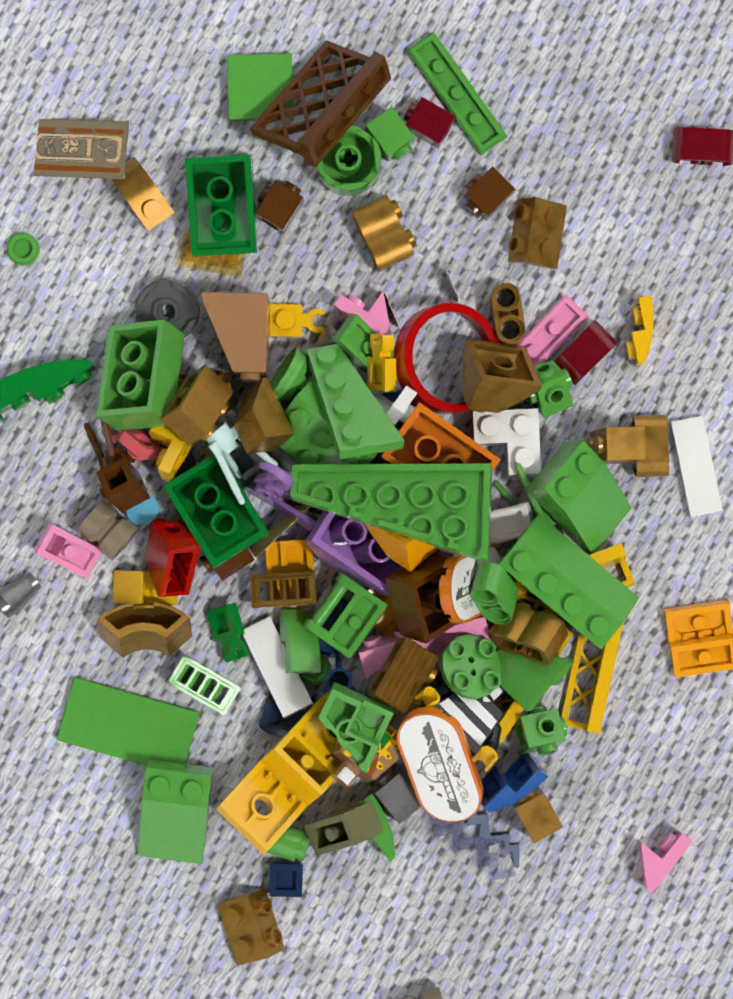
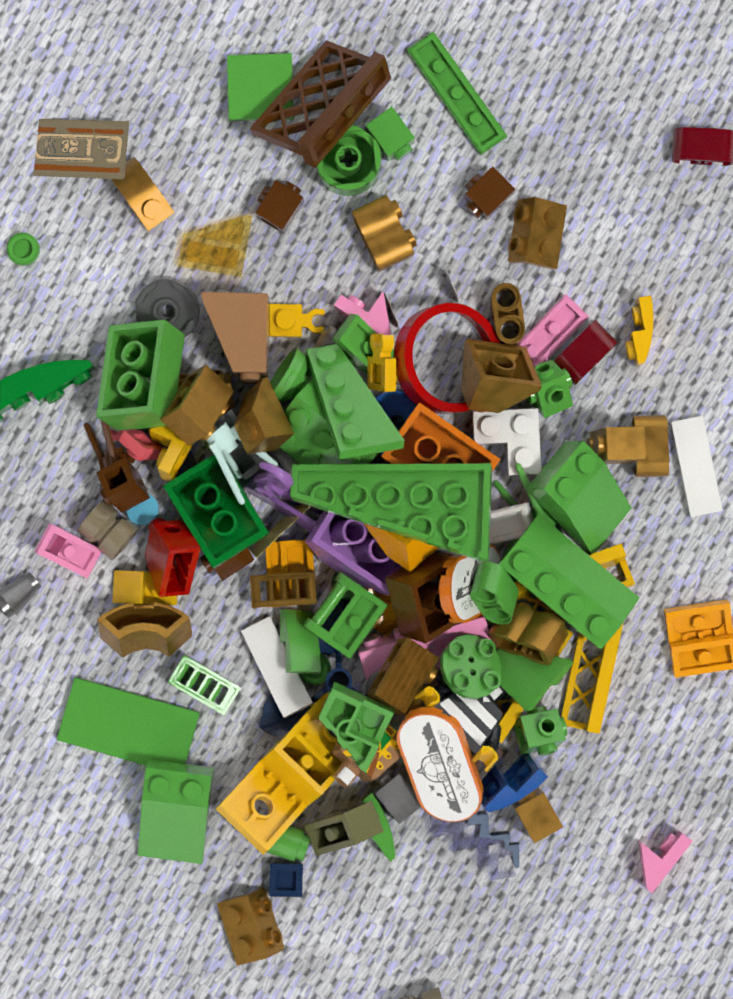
green slope [185,154,257,257] -> none
green plate [206,603,249,662] -> none
white bracket [375,386,417,426] -> none
dark red brick [403,97,456,149] -> none

